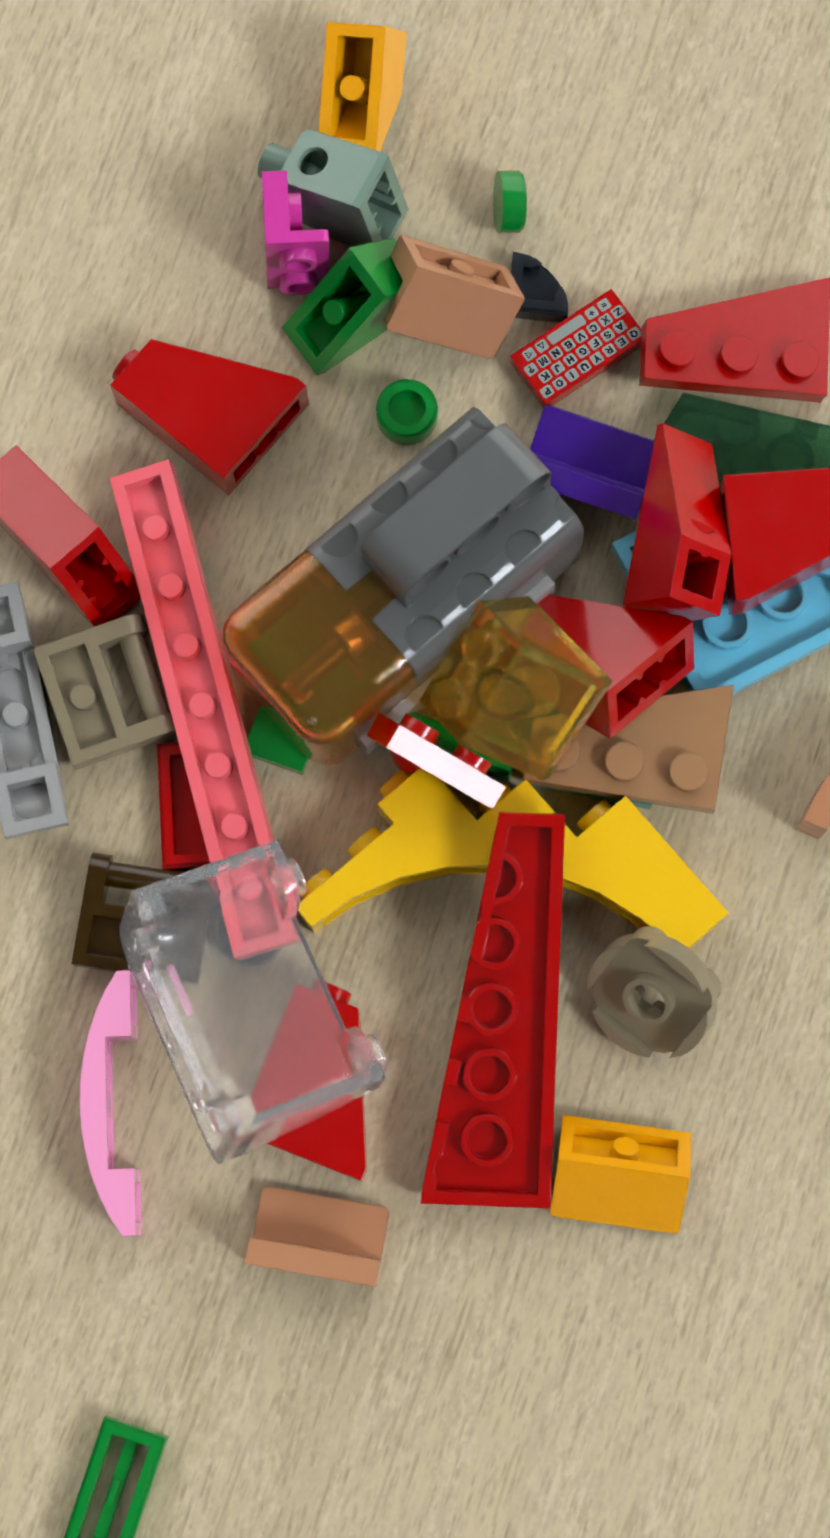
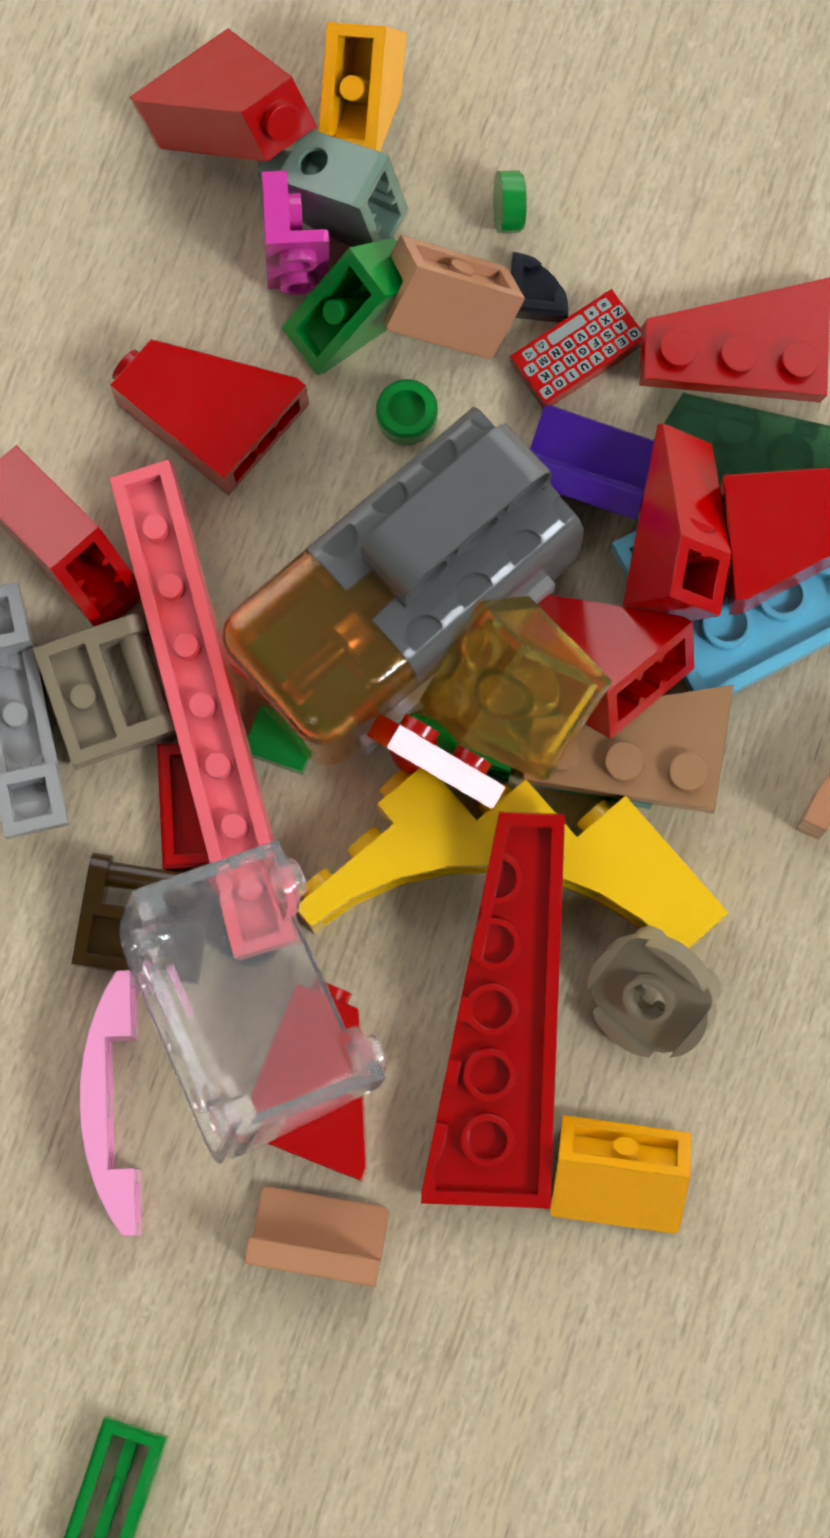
none -> red slope [129,28,317,162]

